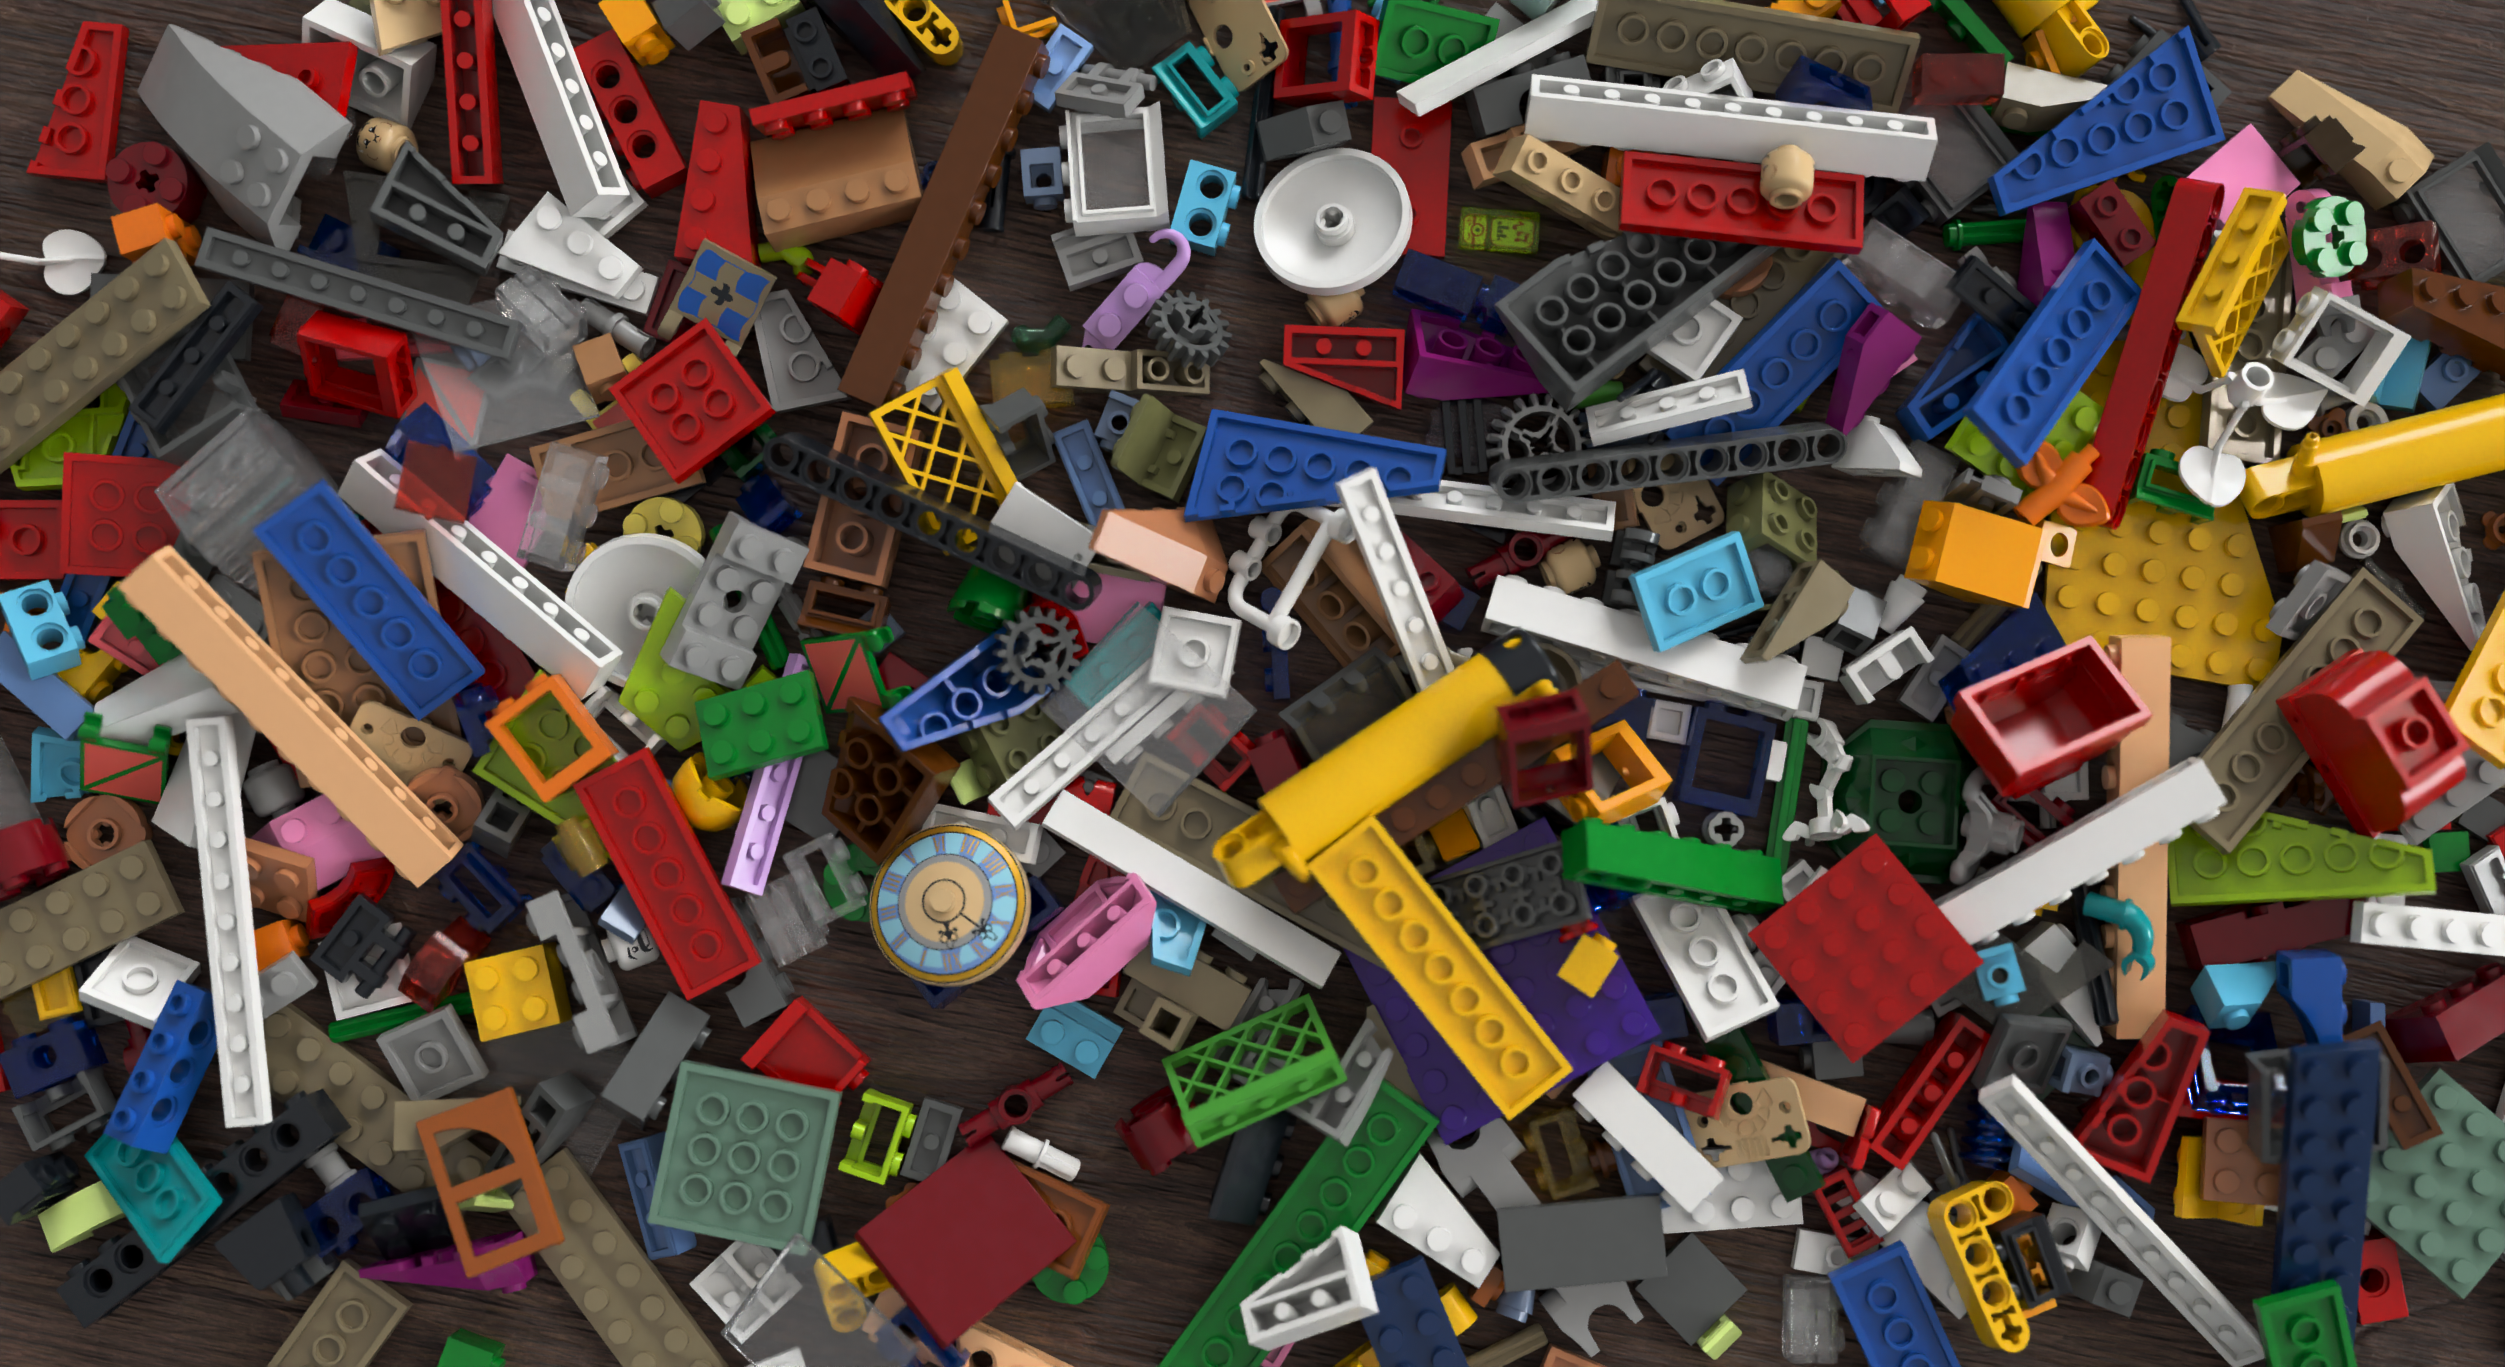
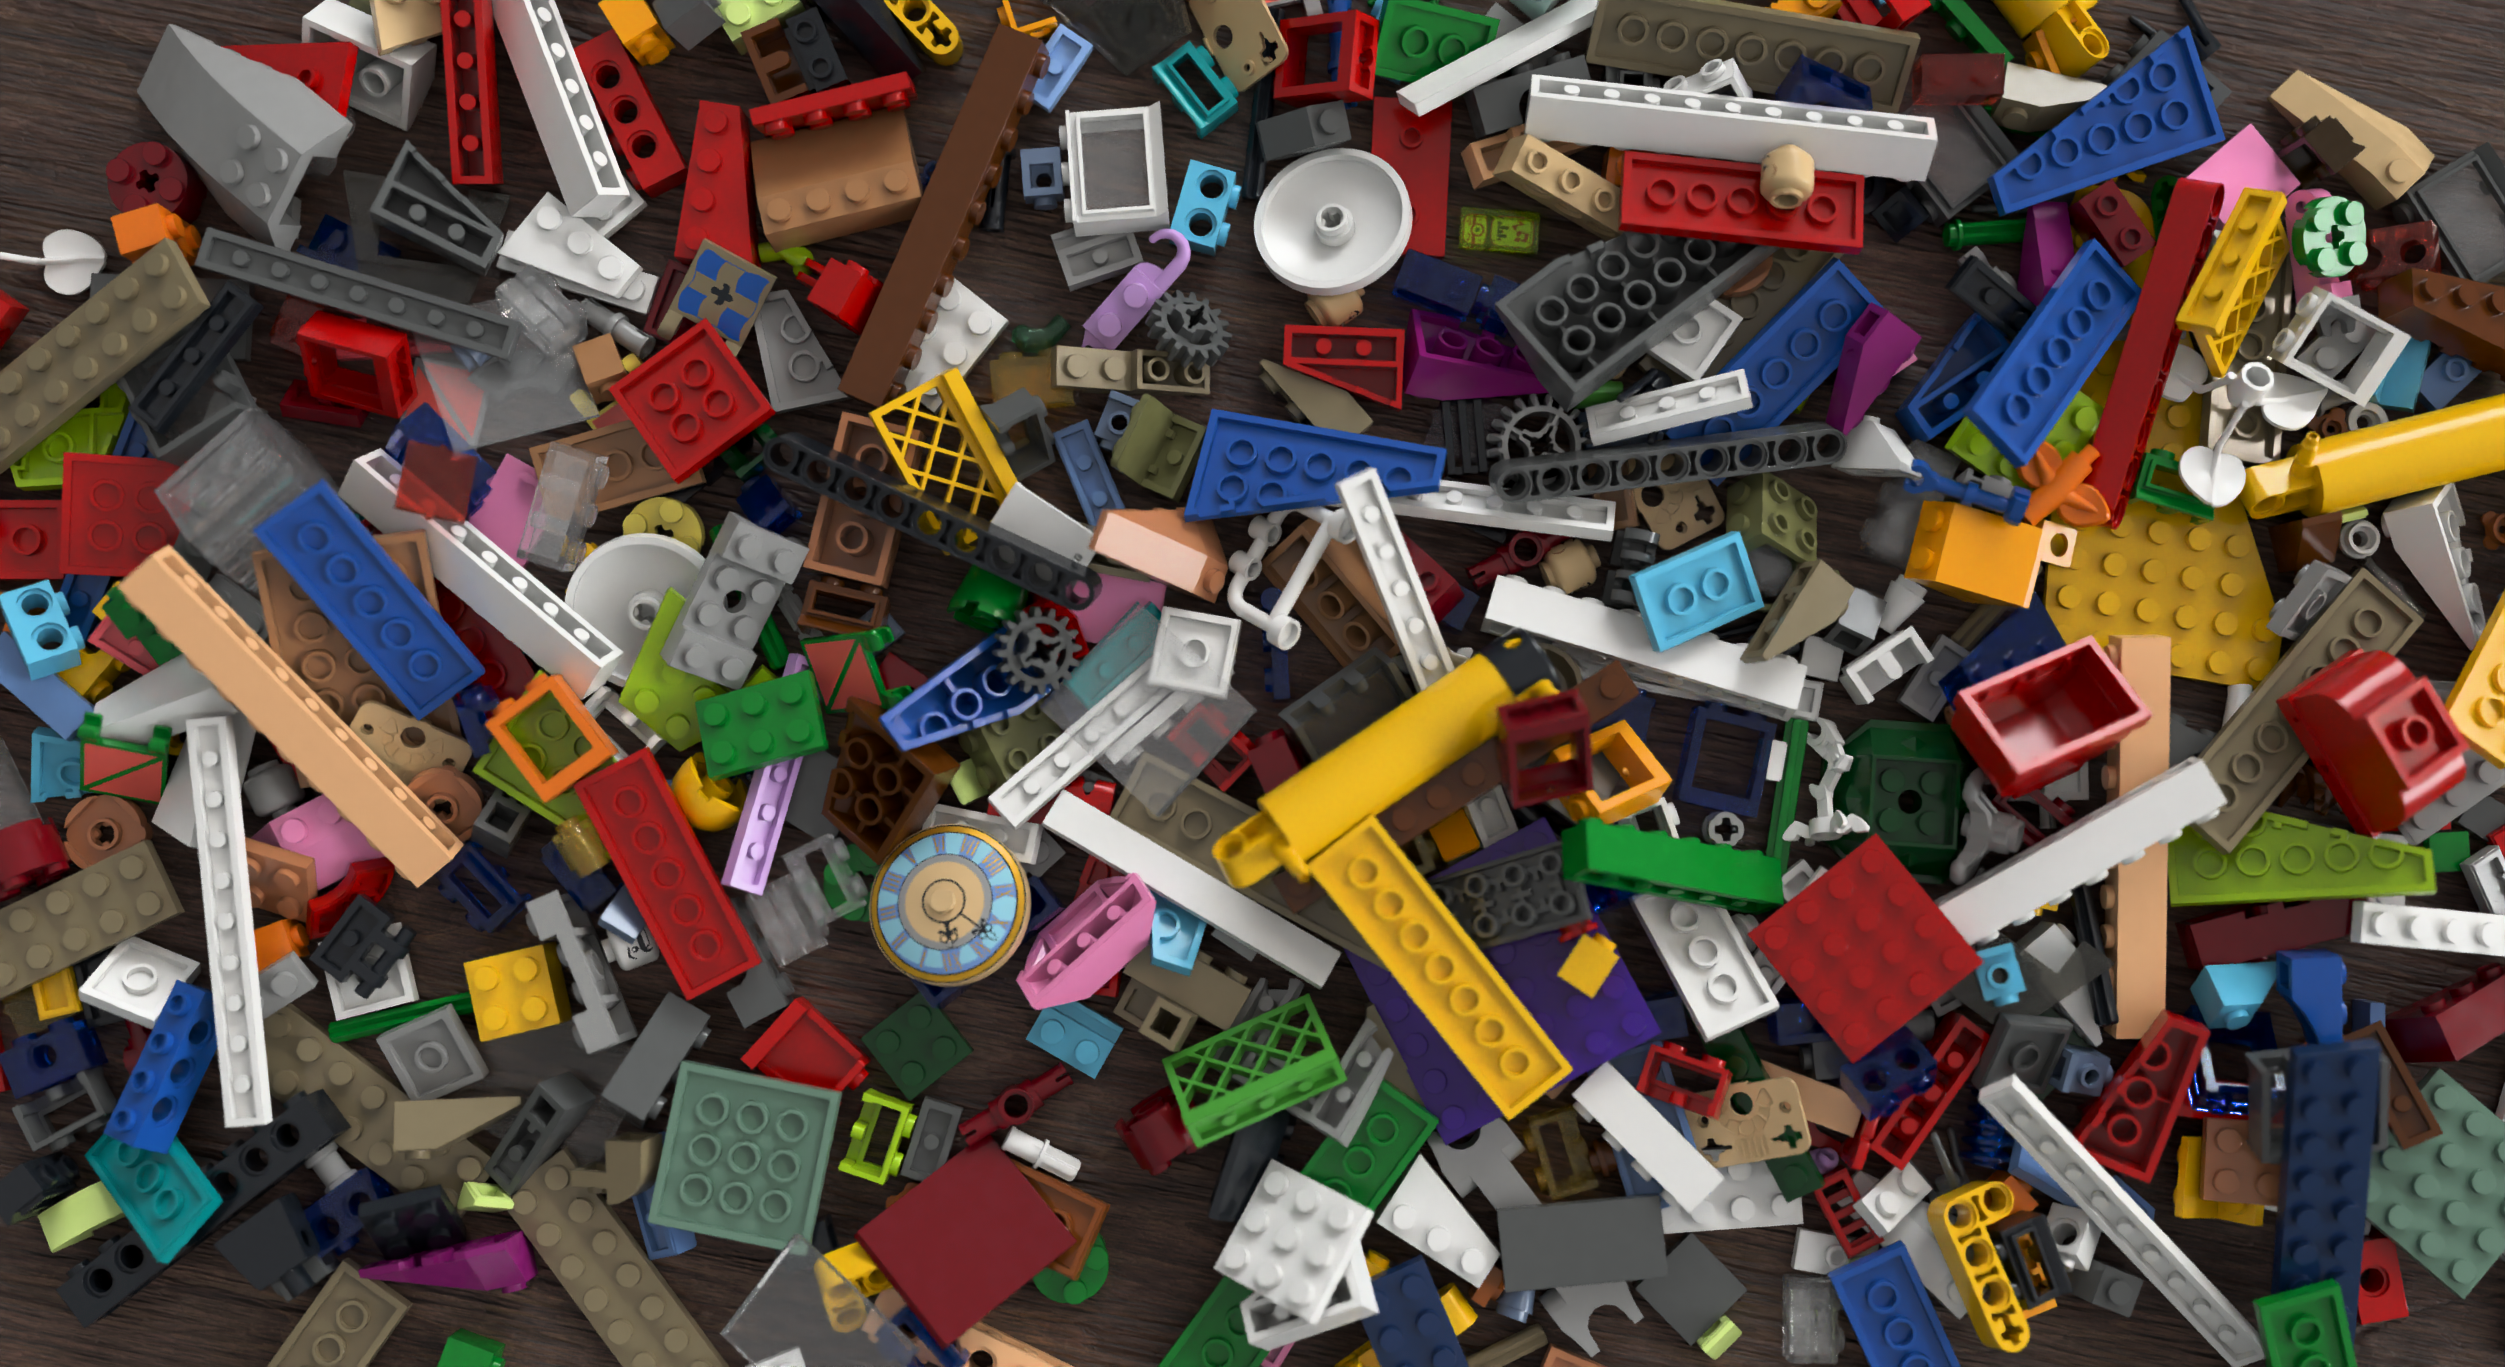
red wing [26,21,129,183] -> none
tan head [356,117,418,174] -> none
clear red brick [397,916,492,1013] -> none
dark orange window [416,1087,566,1279] -> none
white slope [689,1241,805,1343] -> none
light grey plate [1054,62,1157,118] -> none
white tile [1644,699,1692,745] -> none
clear brick [1841,218,1961,329] -> none
teal piece [2083,892,2155,981] -> none
none -> dark tan brick [571,1132,663,1205]
none -> dark green plate [860,988,974,1102]
none -> white plate [1213,1159,1374,1325]
none -> clear blue brick [1839,1025,1938,1122]
none -> blue piece [1903,459,2031,527]

